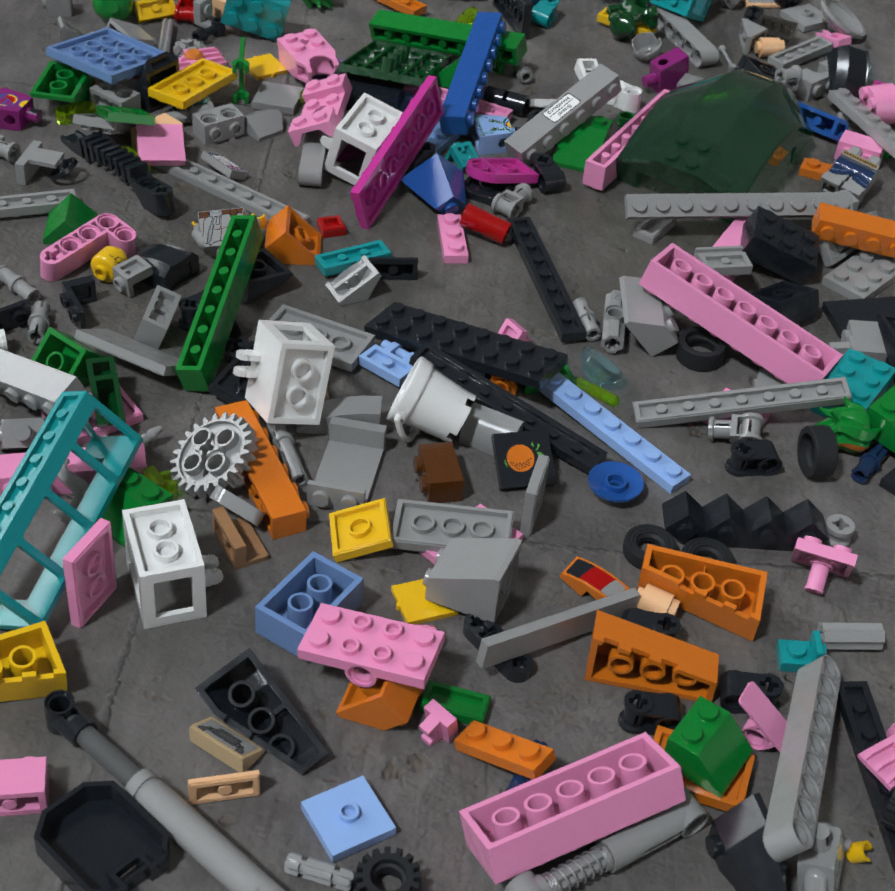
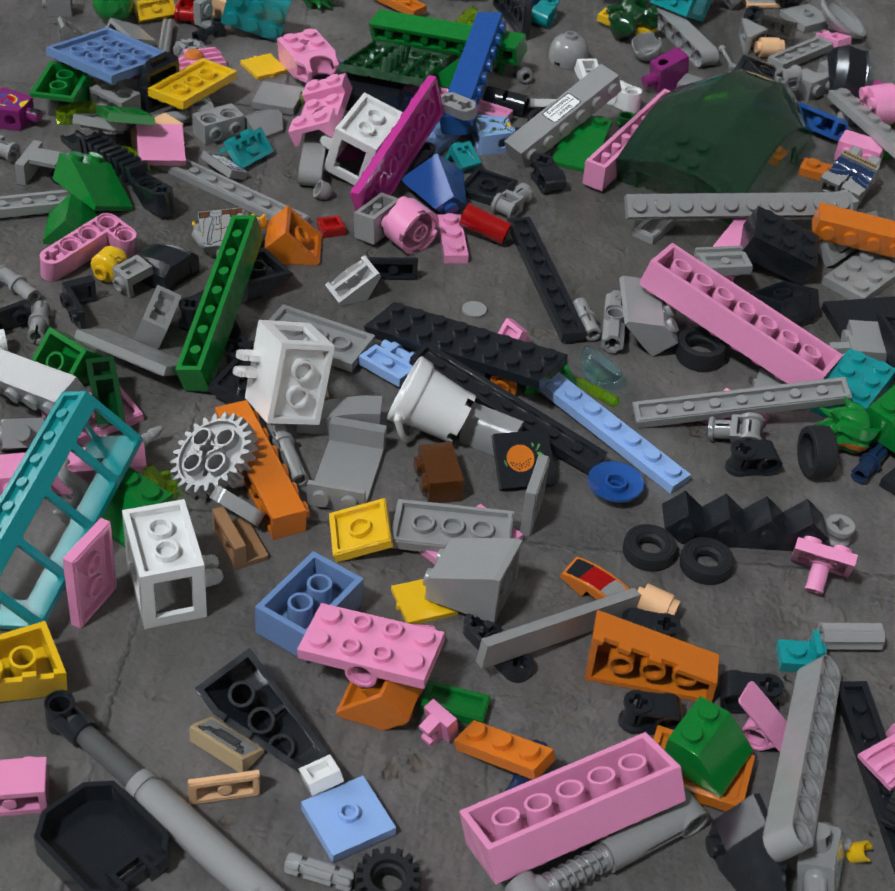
green flag [232,37,250,104] -> none
teal plate [314,240,392,277] -> none
dark pink tile [466,158,539,184] -> none
orange wedge [637,544,768,642] -> none
none -> green slope [52,151,133,211]
none -> teal bracket [219,127,274,169]
none -> white plate [299,754,344,796]
none -> light grey hinge [313,180,333,200]
none -> light grey brick [354,193,399,244]
none -> bright pink brick [381,196,439,254]
none -> light grey beam [441,92,477,121]
none -> light grey piece [462,301,487,318]
none -> light grey cylinder [548,31,588,69]

